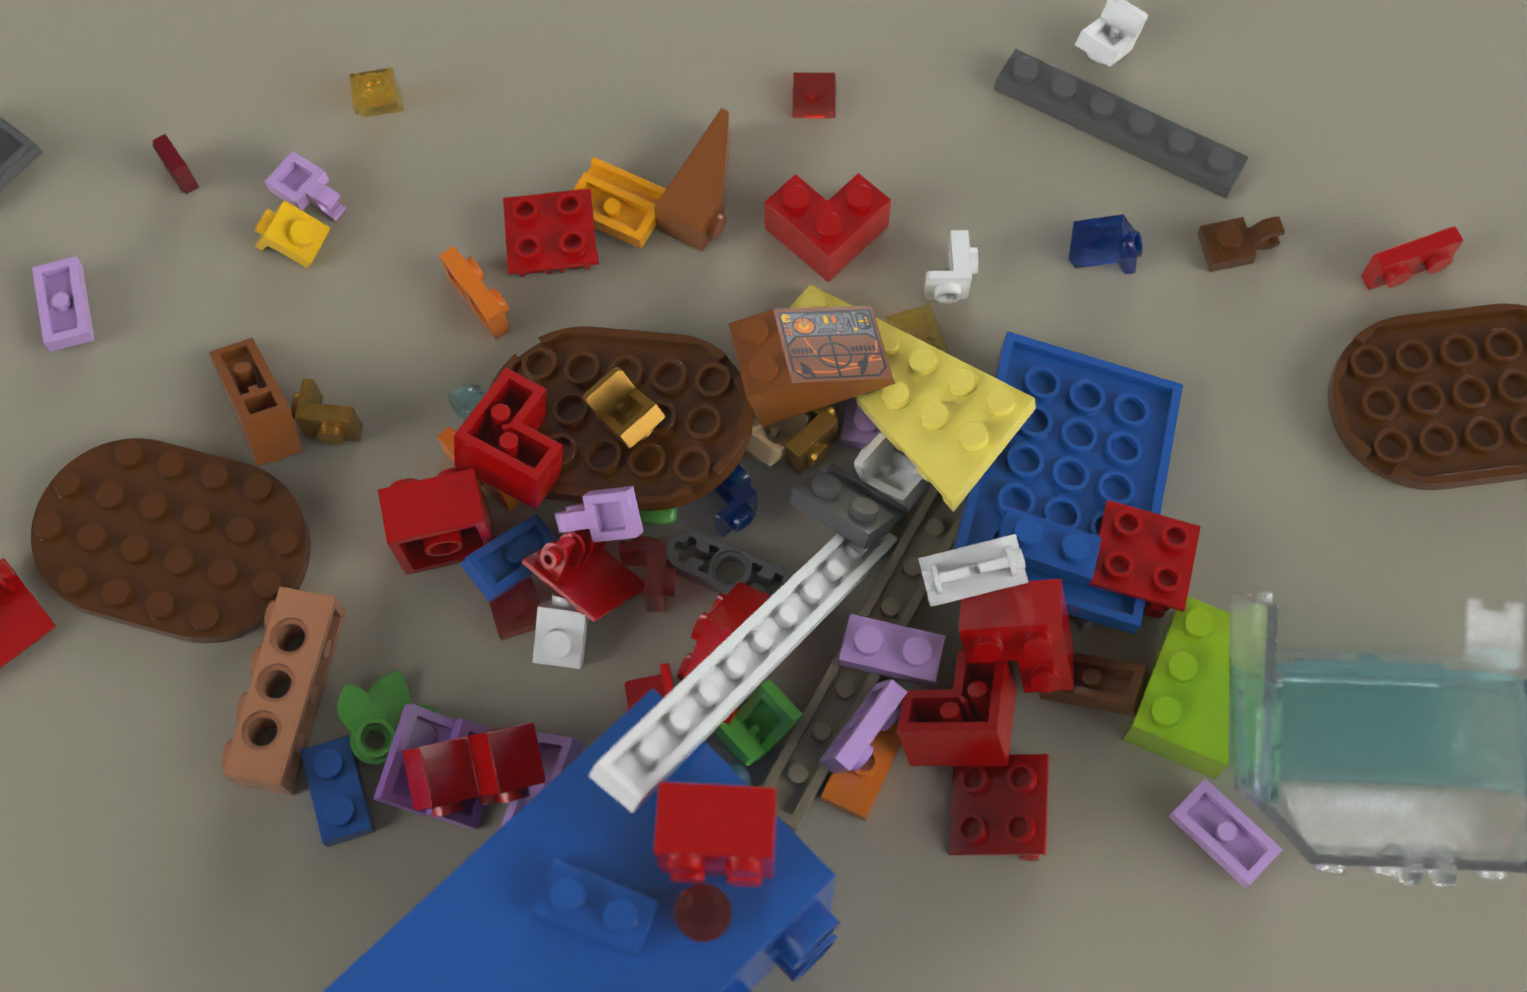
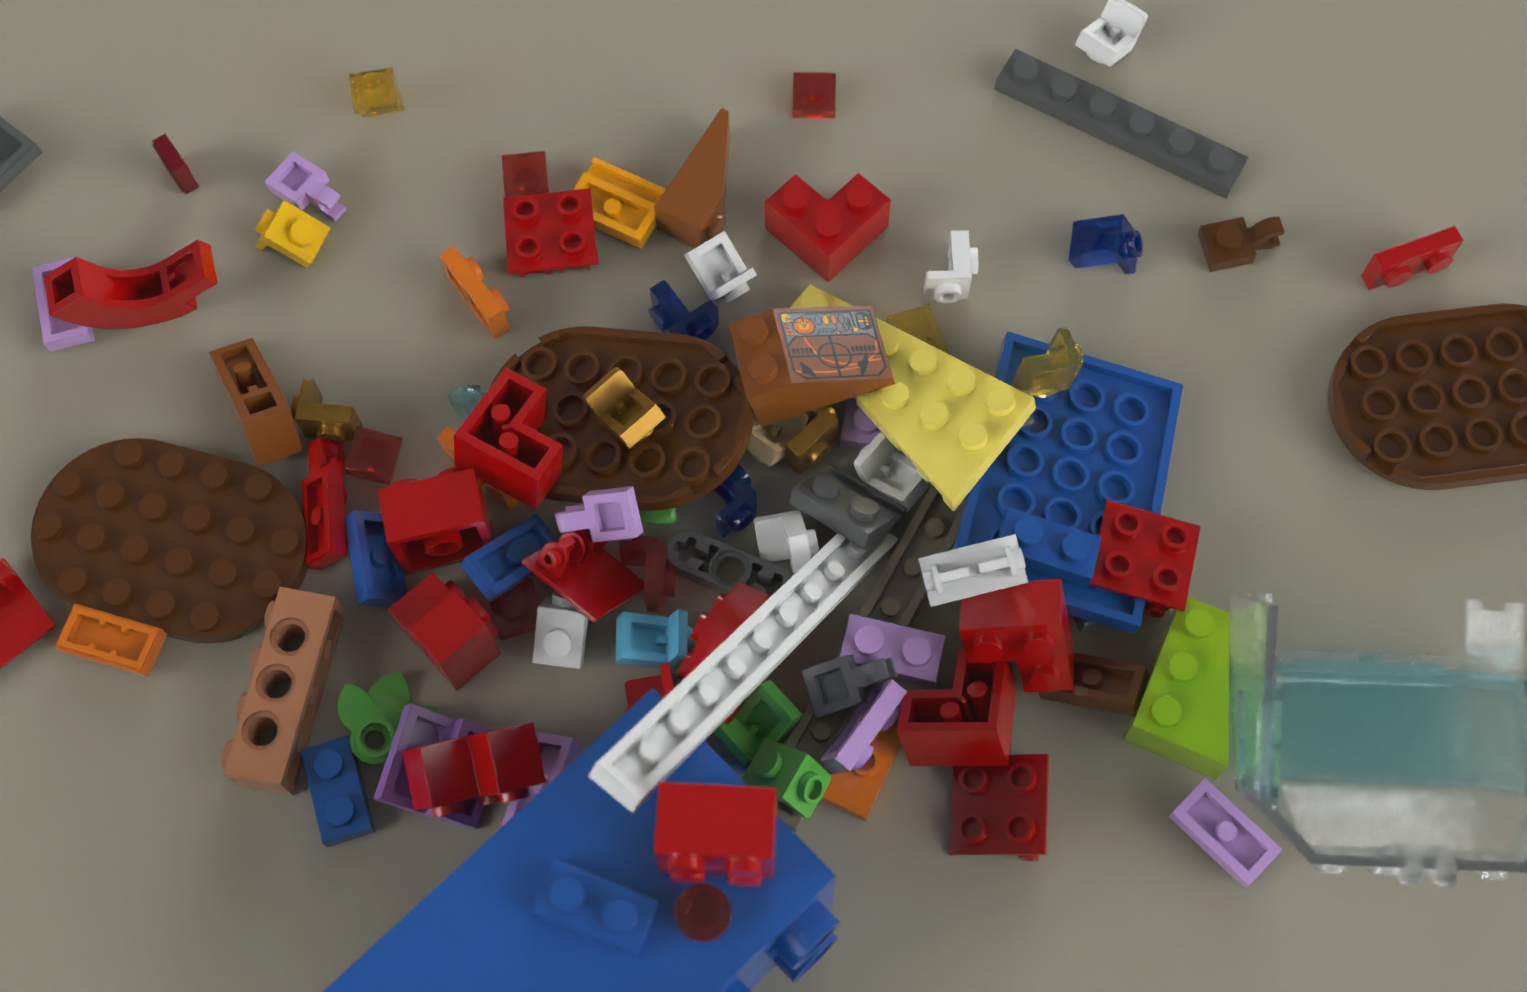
none -> red arch [44,239,218,329]
none -> orange plate [55,603,168,678]
none -> red hinge [301,437,348,570]
none -> blue plate [344,510,407,608]
none -> clear red plate [345,426,403,486]
none -> red brick [387,572,501,691]
none -> clear red plate [502,151,550,197]
none -> medium azure bracket [616,609,693,669]
none -> clear blue bracket [649,279,719,340]
none -> white bracket [684,231,757,303]
none -> bright green bracket [741,738,832,819]
none -> white bracket [754,510,819,575]
none -> dark grey plate [802,654,898,718]
none -> clear yellow bracket [1012,327,1083,398]

